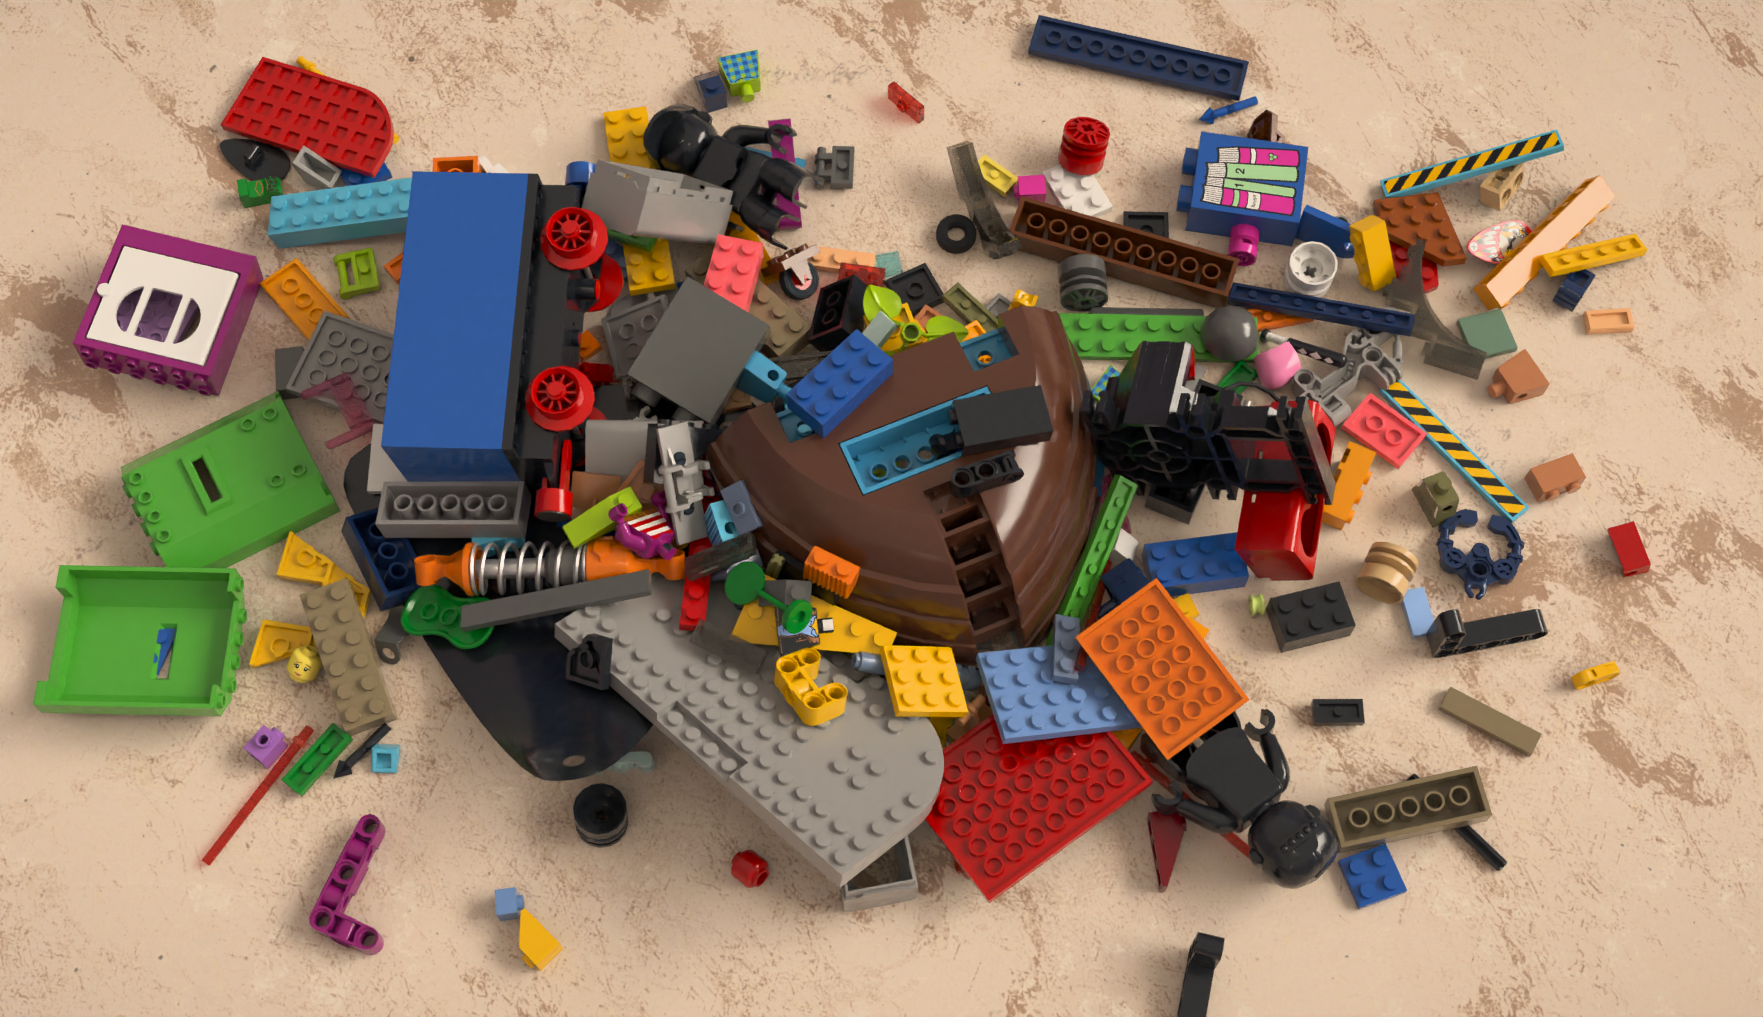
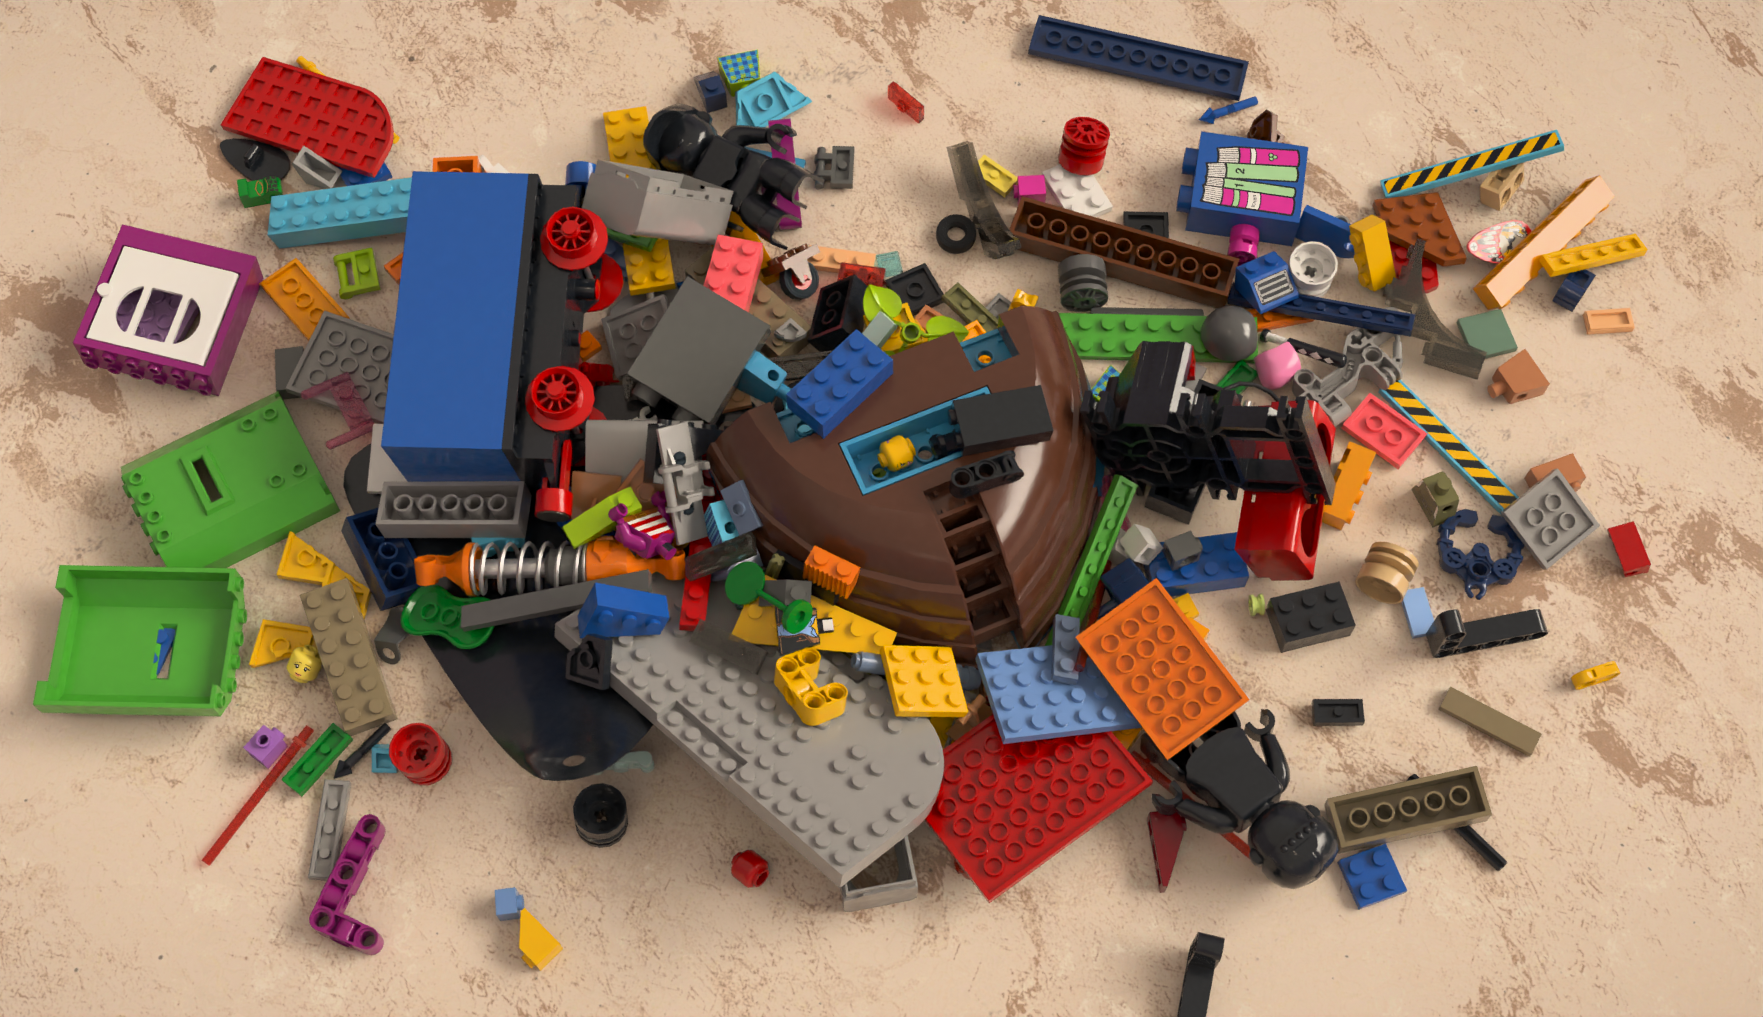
none -> light grey tile [308,779,351,881]
none -> red wheel [389,723,452,786]
none -> blue wedge [577,582,669,638]
none -> medium azure wing [735,72,812,127]
none -> light grey tile [774,318,807,342]
none -> yellow head [877,435,916,472]
none -> white brick [1119,524,1163,565]
none -> dark grey brick [1162,531,1203,571]
none -> blue slope [1234,251,1299,314]
none -> light grey plate [1500,469,1600,570]

